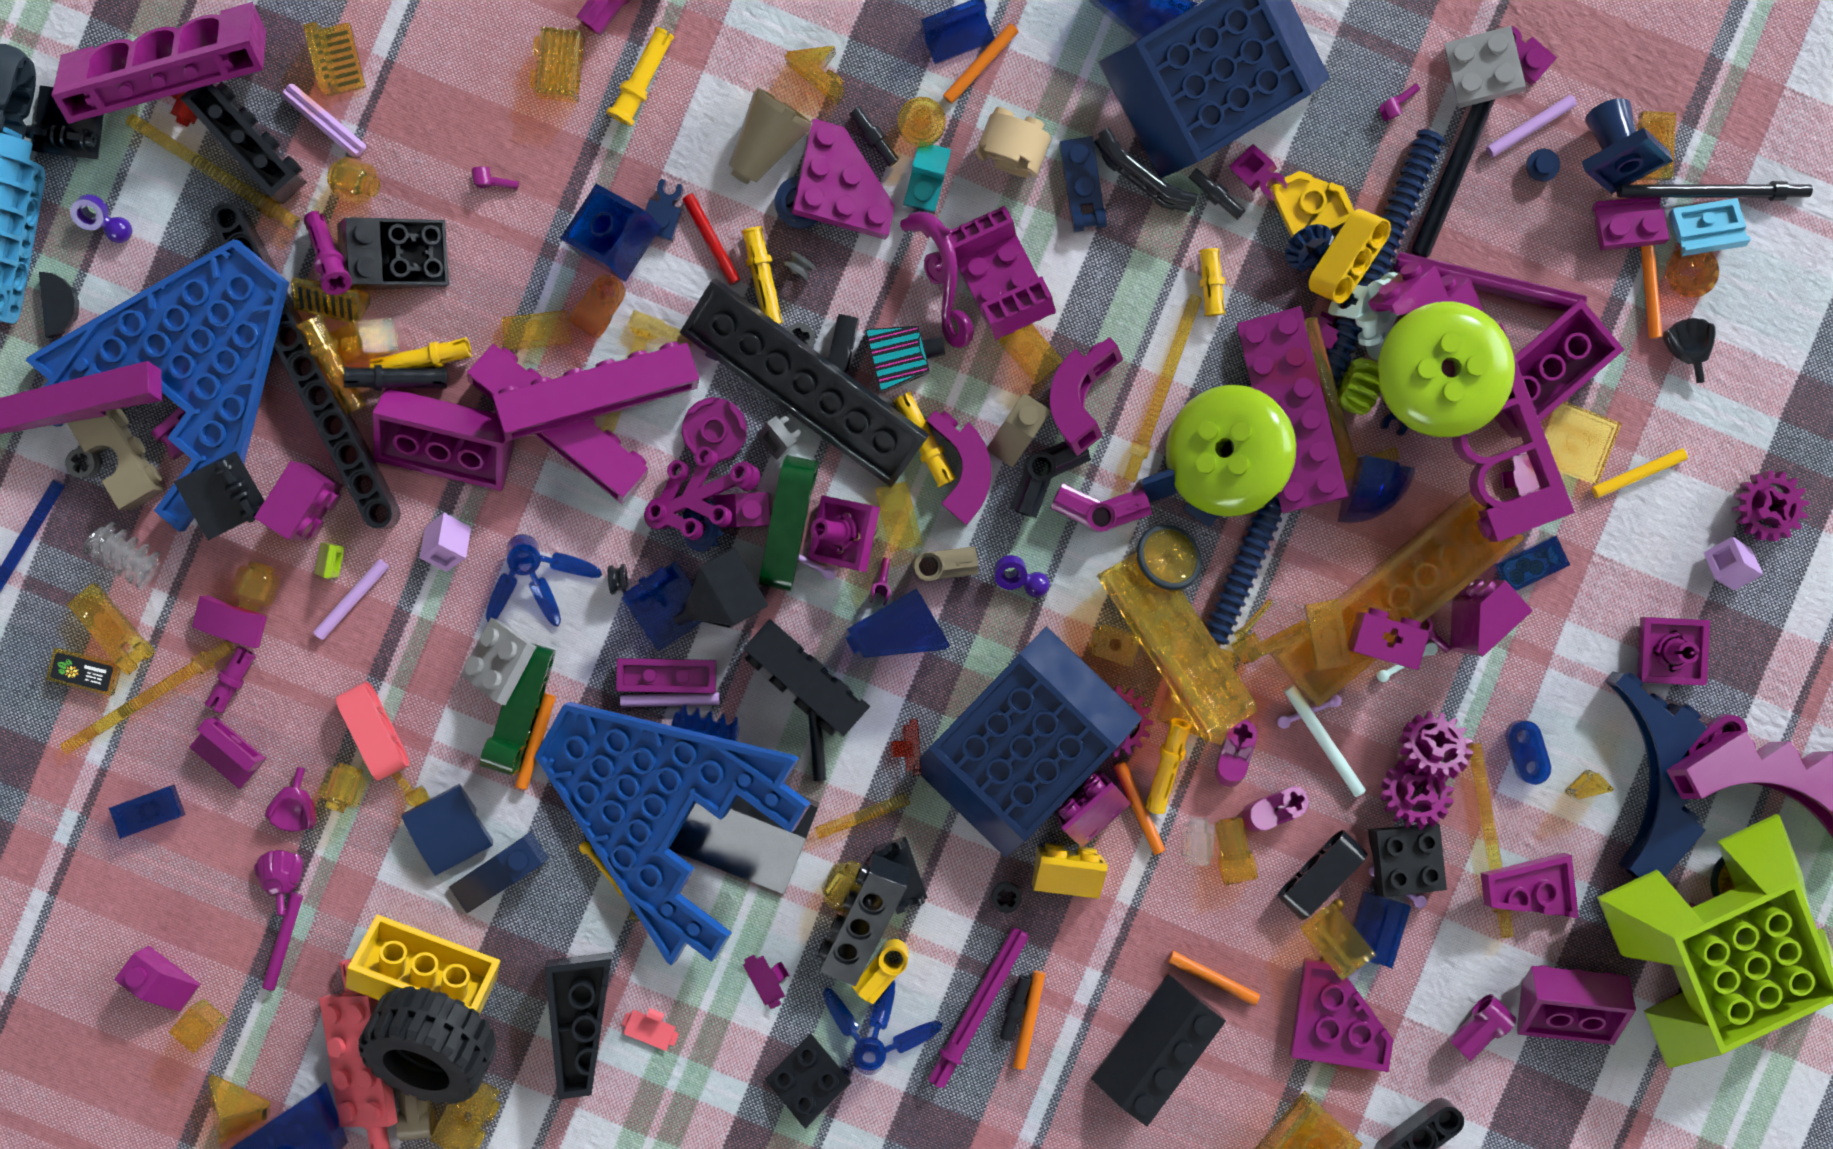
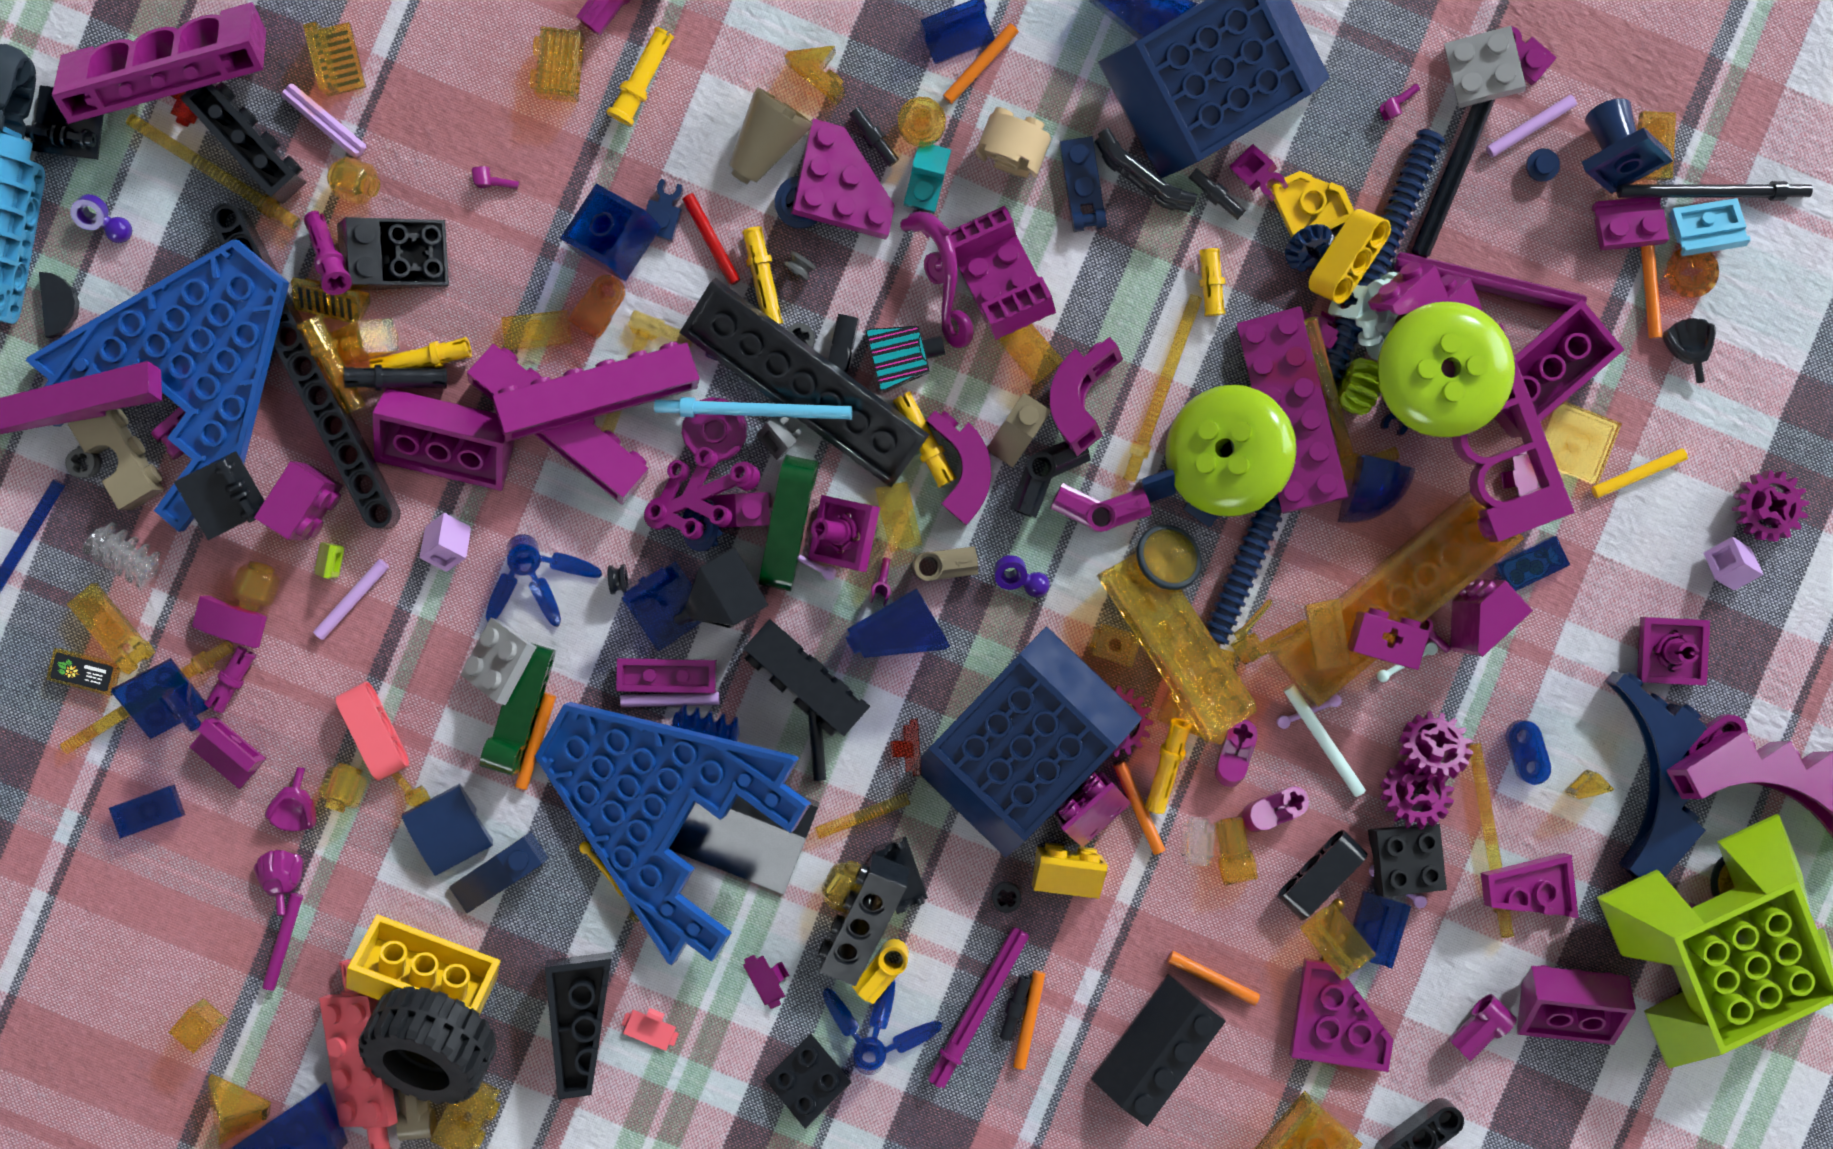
magenta slope [114,945,201,1012] -> none
none -> clear blue plate [111,658,209,739]
none -> medium azure bar [654,397,852,420]

